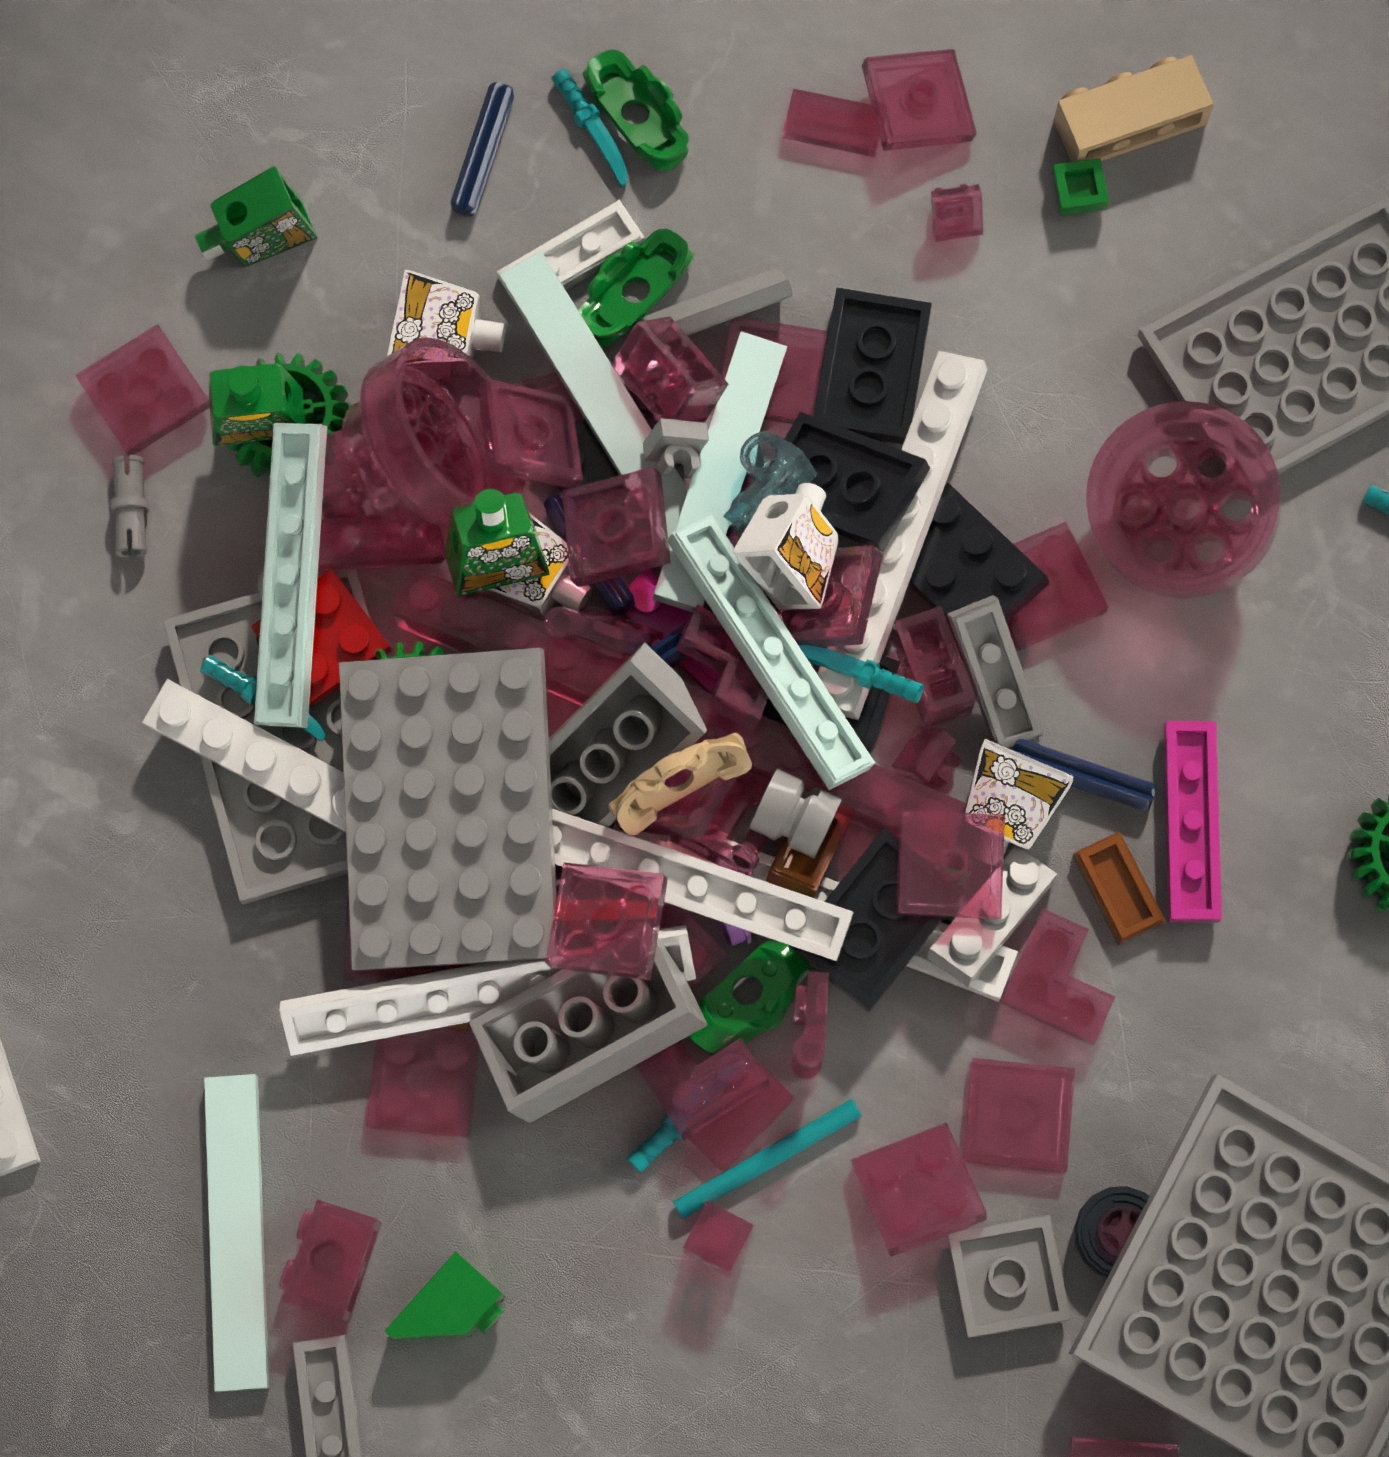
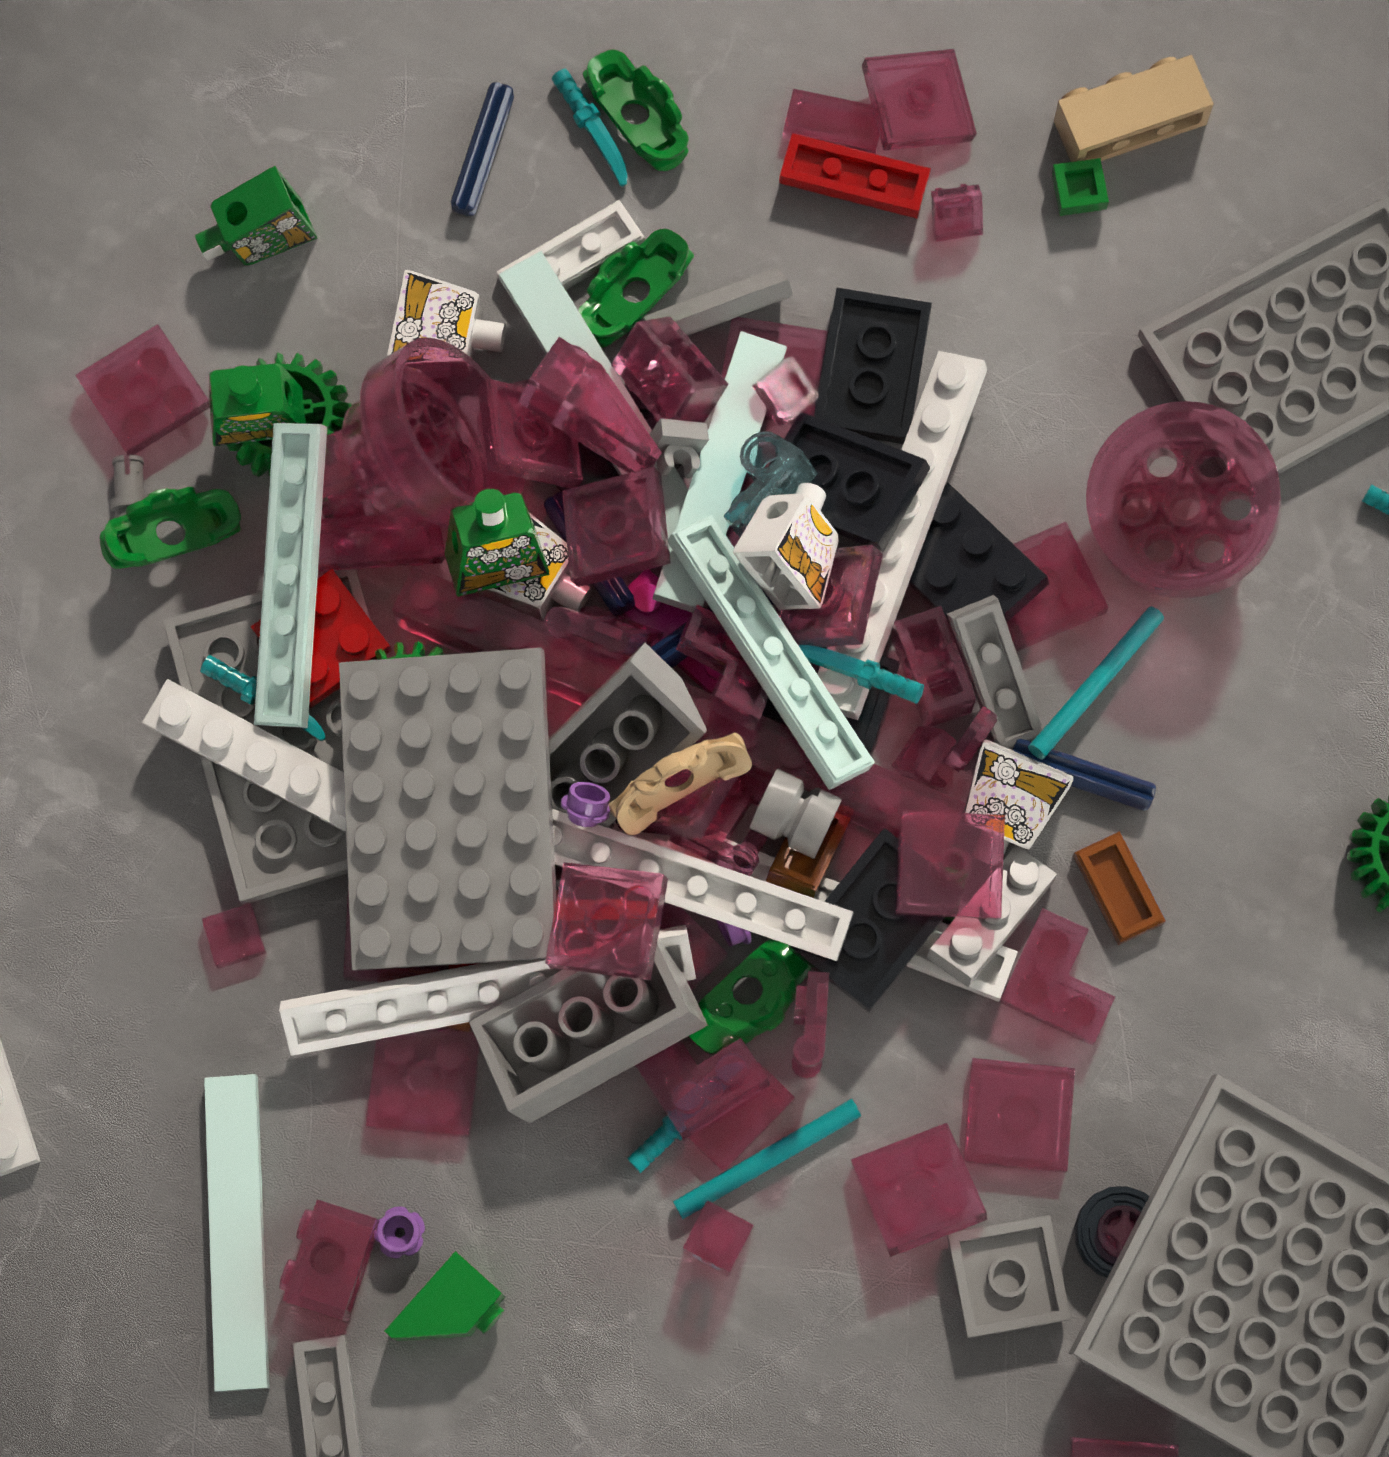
dark pink plate [1163,721,1222,923] -> none
none -> green piece [99,487,241,569]
none -> clear pink tile [202,903,267,969]
none -> medium lavender plate [374,1207,425,1259]
none -> clear pink slope [518,337,662,483]
none -> medium lavender plate [561,782,610,827]
none -> clear pink tile [752,356,819,426]
none -> red plate [779,133,931,219]
none -> clear pink tile [944,706,998,773]
none -> teal bar [1028,606,1164,759]

